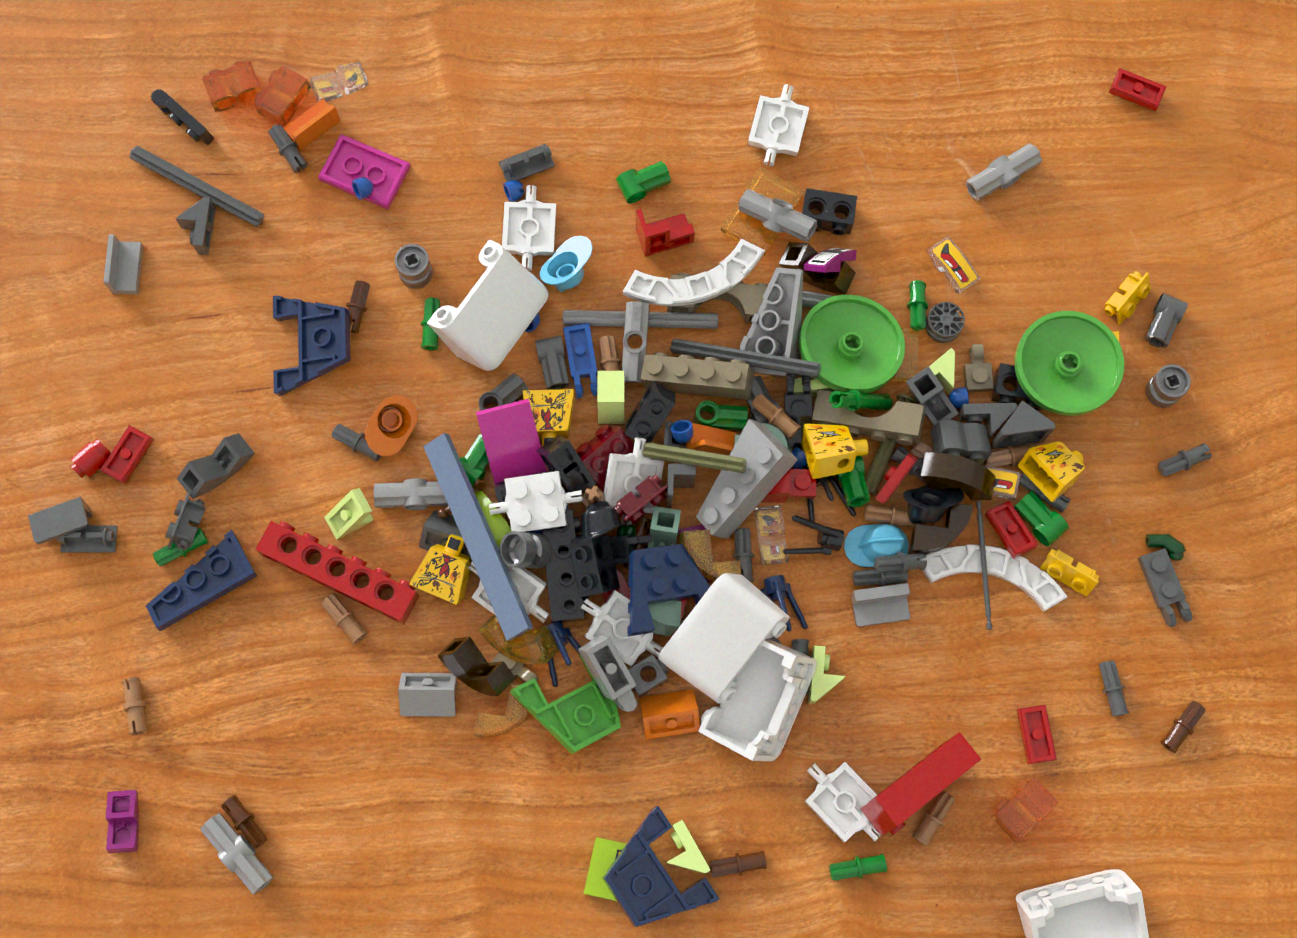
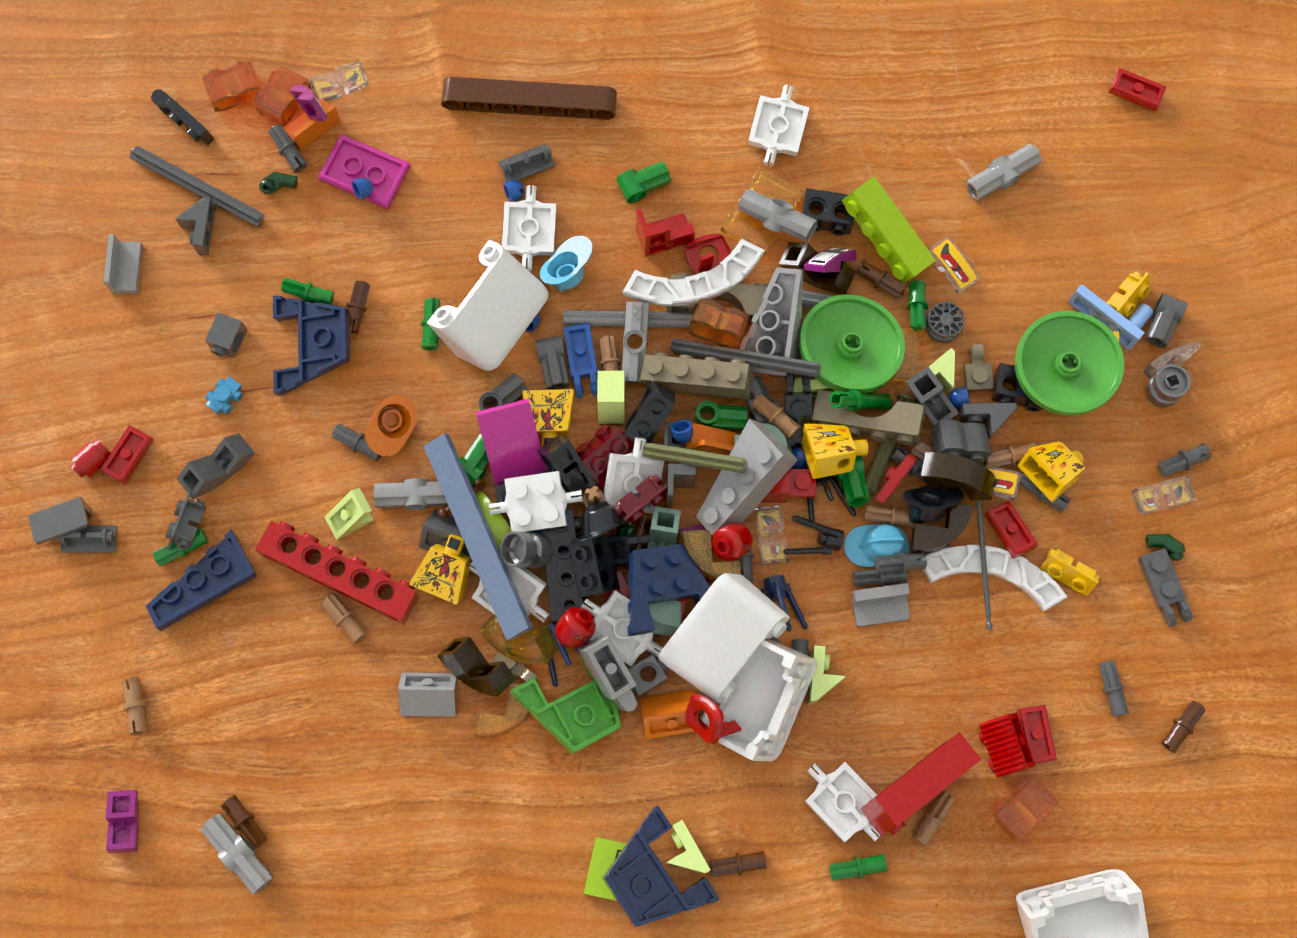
flat silver wheel [394,244,433,289] -> none
dark grey slope [990,401,1055,450] -> none
green piece [1014,491,1069,547] -> none
none -> dark grey brick [205,313,247,358]
none -> dark azure piece [205,376,243,415]
none -> dark green arm [259,172,298,194]
none -> green axle [281,278,335,305]
none -> magenta slope [290,84,327,121]
none -> reddish brown beam [441,77,617,120]
none -> red head [555,607,596,648]
none -> red piece [684,234,731,274]
none -> red piece [685,693,742,745]
none -> clear orange brick [688,298,750,349]
none -> red head [712,522,753,561]
none -> lime brick [841,176,936,284]
none -> reddish brown axle [856,259,906,299]
none -> red brick [979,713,1036,778]
none -> light blue piece [1067,284,1153,351]
none -> clear slope [1132,476,1196,516]
none -> clear slope [1143,342,1202,379]

